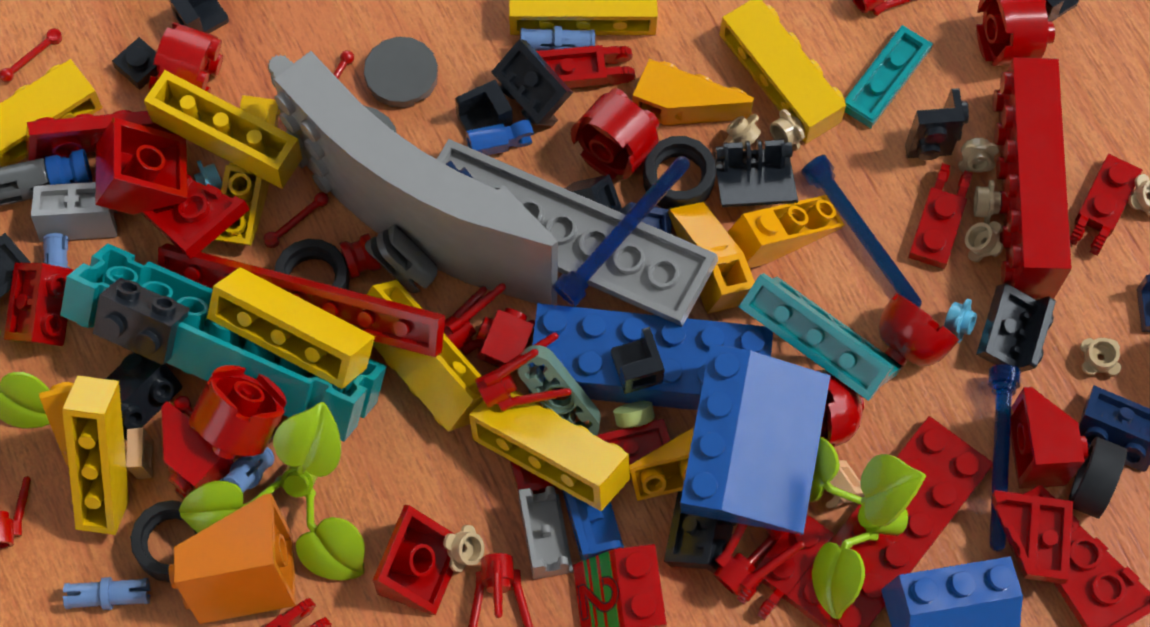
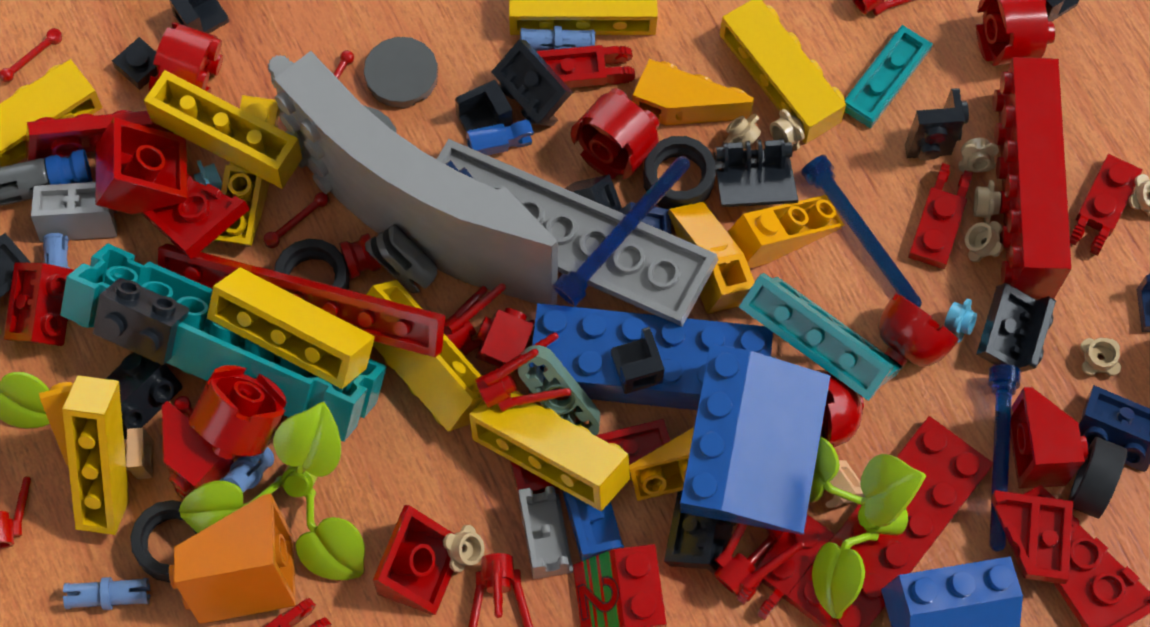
yellowish green tile [613,401,655,428] -> none

